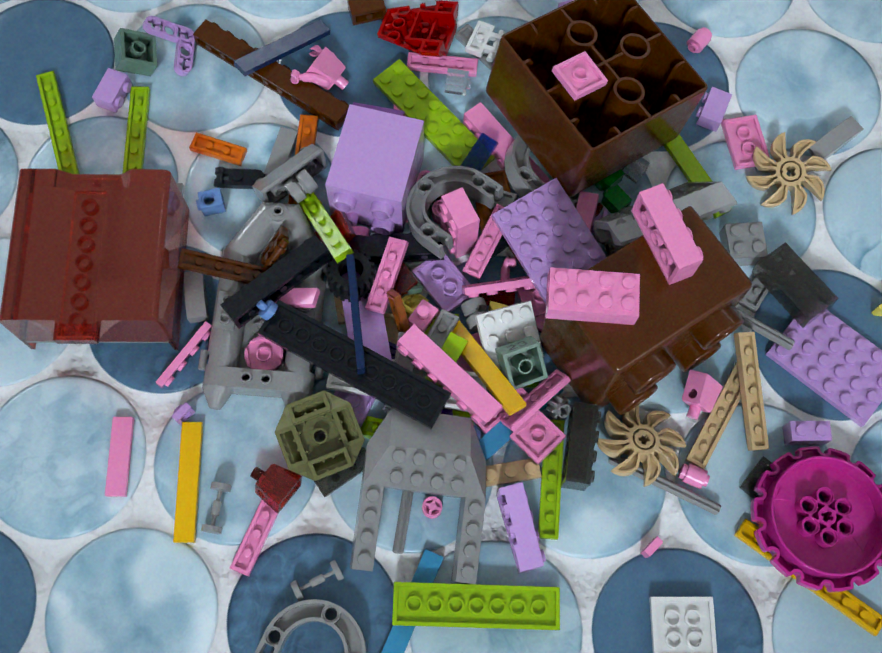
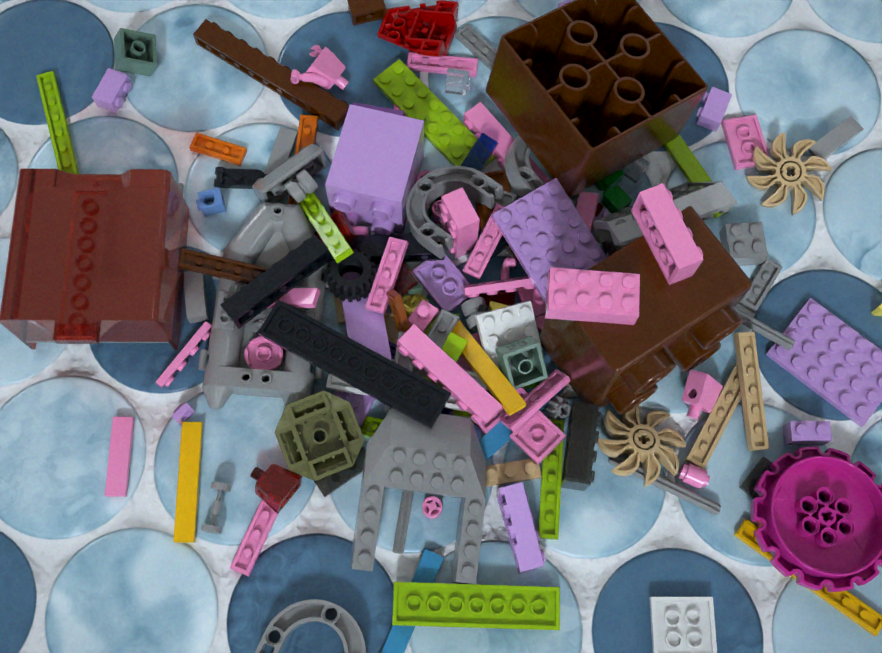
lime tile [121,86,150,183] -> none
lavender beam [143,16,195,76] -> none
dark blue tile [234,19,330,76] -> none
medium blue tile [256,300,278,320] -> none
reddish brown plate [261,225,289,271] -> none
light grey wheel [290,560,344,602] -> none
dark blue tile [346,254,365,374] -> none
white plate [465,20,506,62] -> none
bright pink plate [552,51,608,101] -> none
bright pink tile [640,536,663,558] -> none
bright pink brick [687,27,712,53] -> none
clear smoke brick [752,242,839,328] -> none

